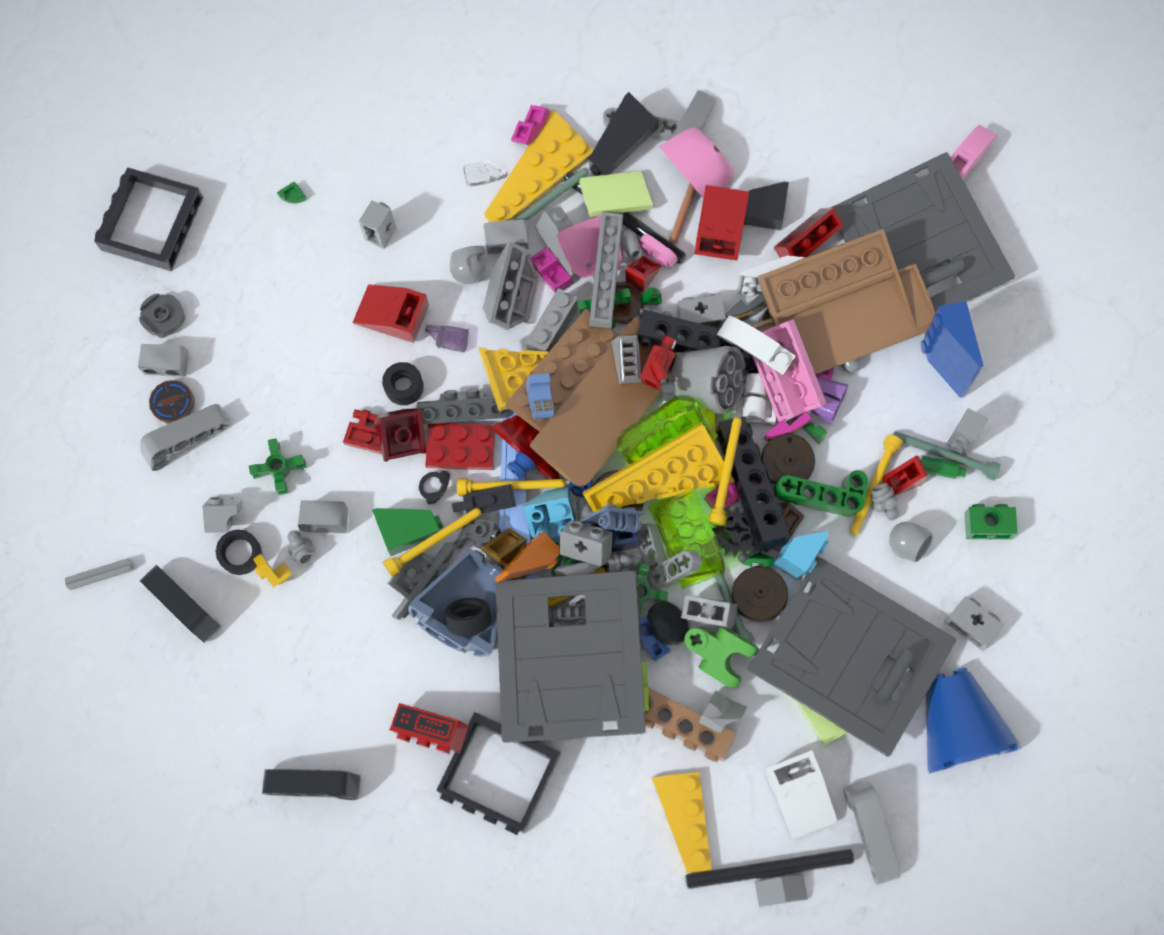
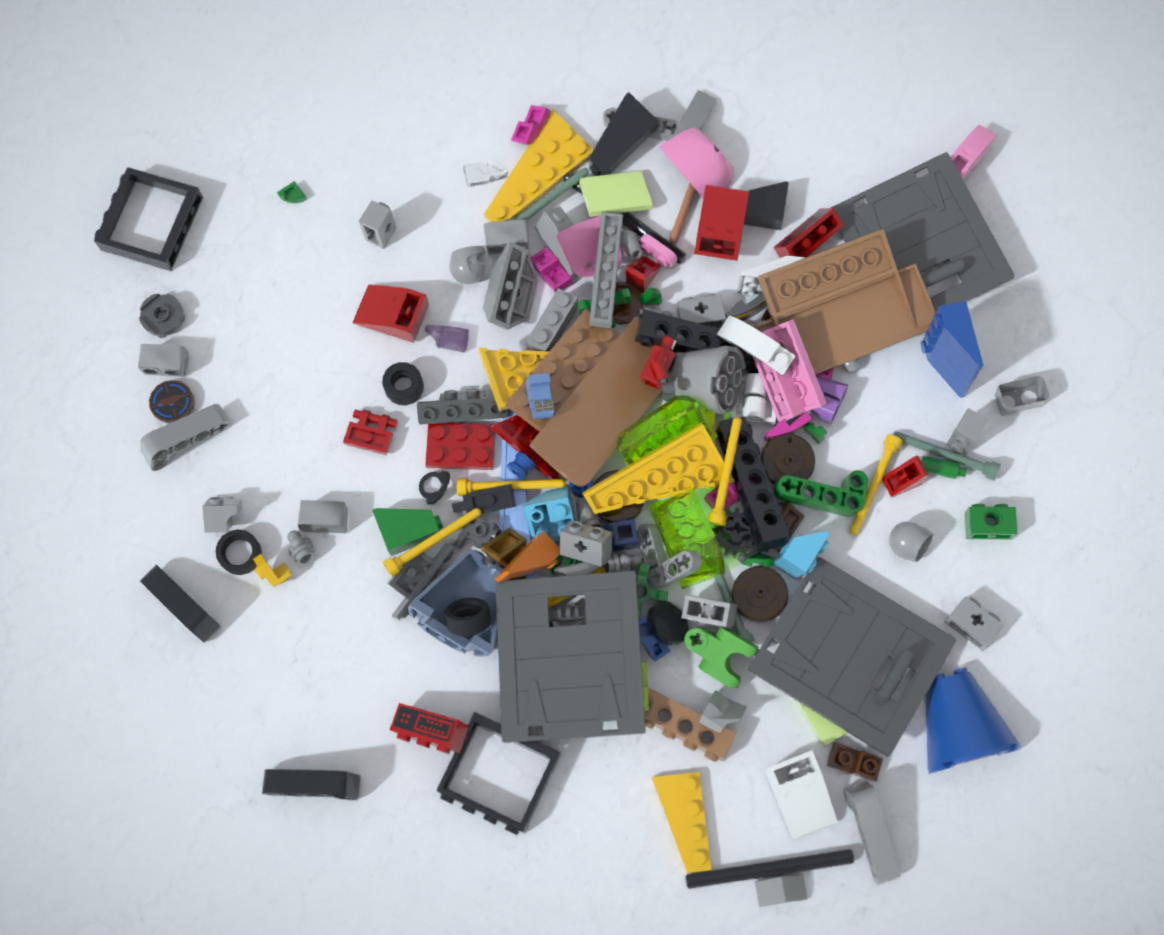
light grey axle [65,558,133,590] -> none
green pin [249,438,307,495] -> none
dark red slope [374,408,426,462] -> none
sand blue hinge [580,505,645,533] -> none
light grey slope [611,335,641,385] -> none
light grey piece [871,483,899,520] -> none
none -> reddish brown slope [826,742,883,782]
none -> light grey piece [995,376,1049,416]

